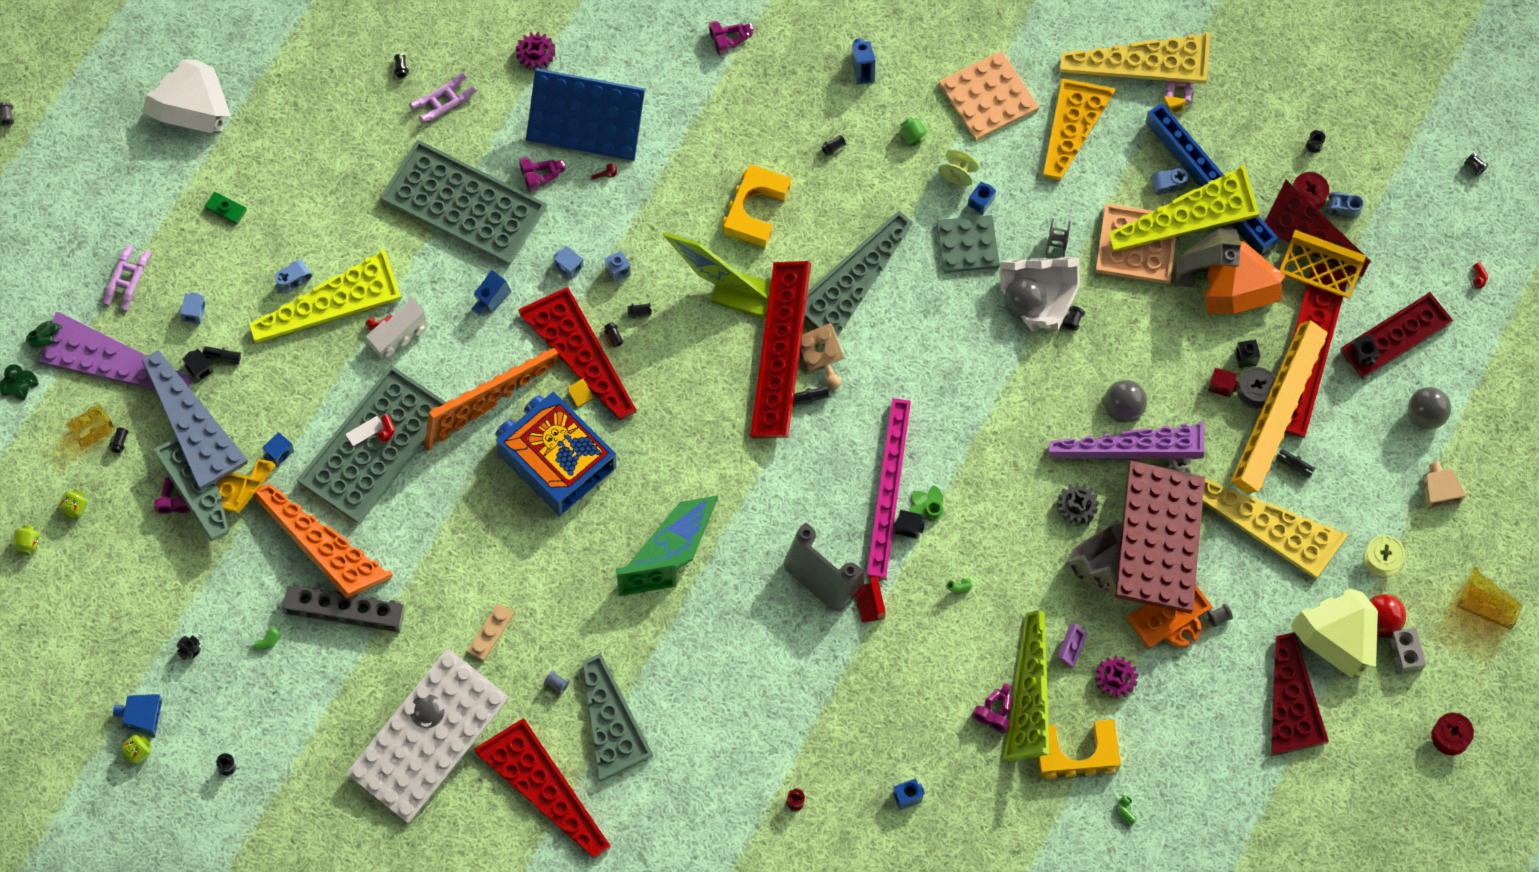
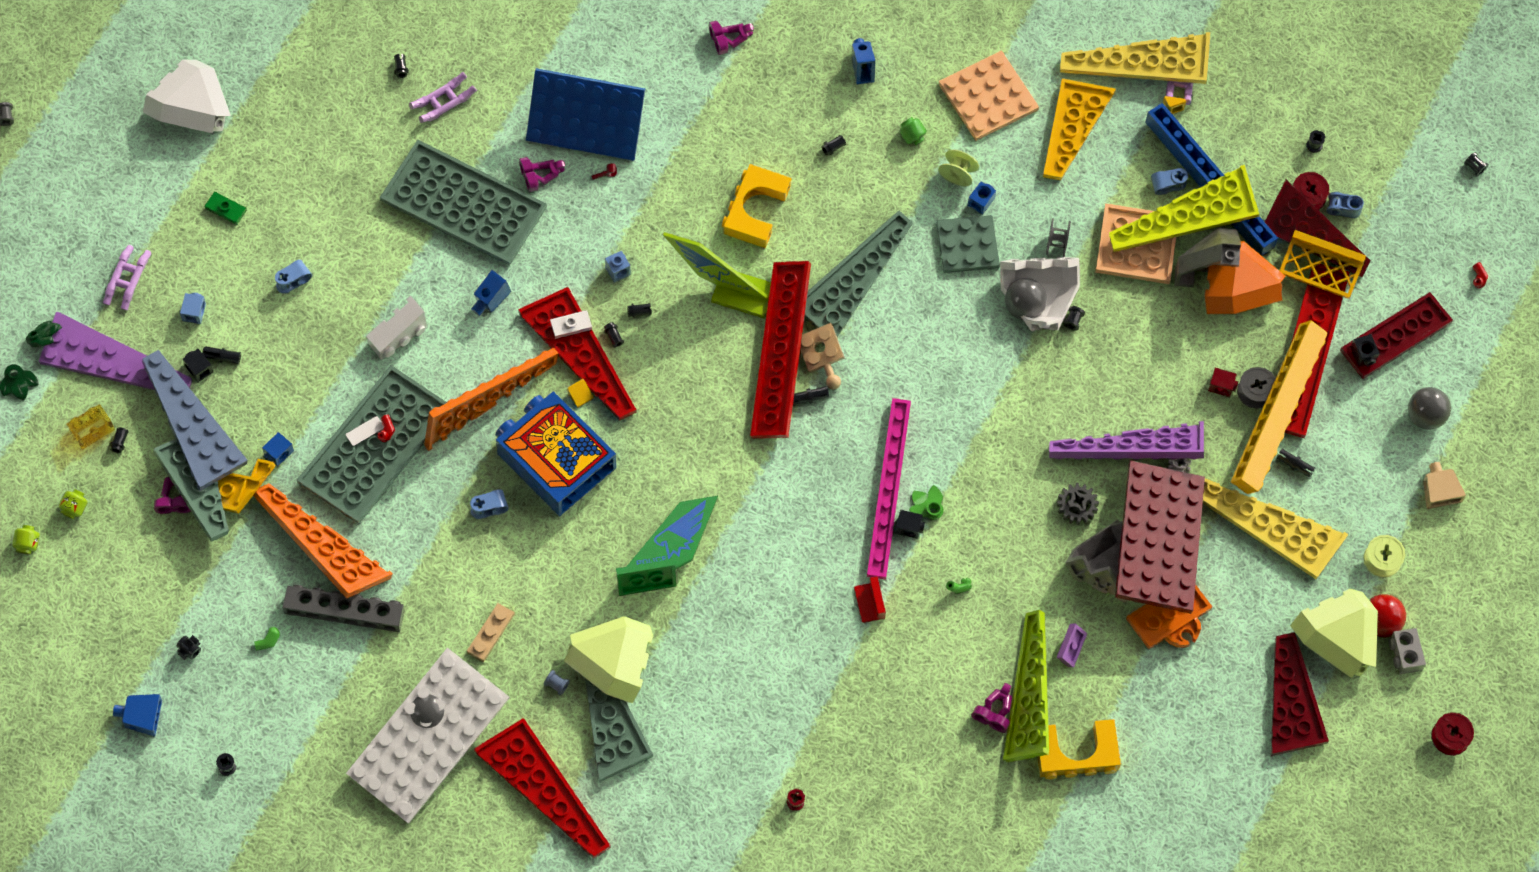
lime head [121,735,151,764] -> none
neon yellow wing [249,249,401,344] -> none
red arm [365,315,393,331] -> none
magenta gear [516,32,556,71] -> none
medium blue brick [554,246,584,280] -> none
dark grey windscreen [784,522,864,611] -> none
blue brick [892,778,925,810] -> none
magenta gear [1095,655,1139,699] -> none
dark grey piece [1104,380,1147,422] -> none
bright green arm [1117,795,1137,826] -> none
dark grey bush [1207,604,1233,627] -> none
black brick [1235,339,1261,368] -> none
clear yellow wedge [1457,566,1523,630] -> none
none -> medium blue piece [470,490,509,519]
none -> white plate [550,310,592,339]
none -> yellowish green panel [564,616,653,703]

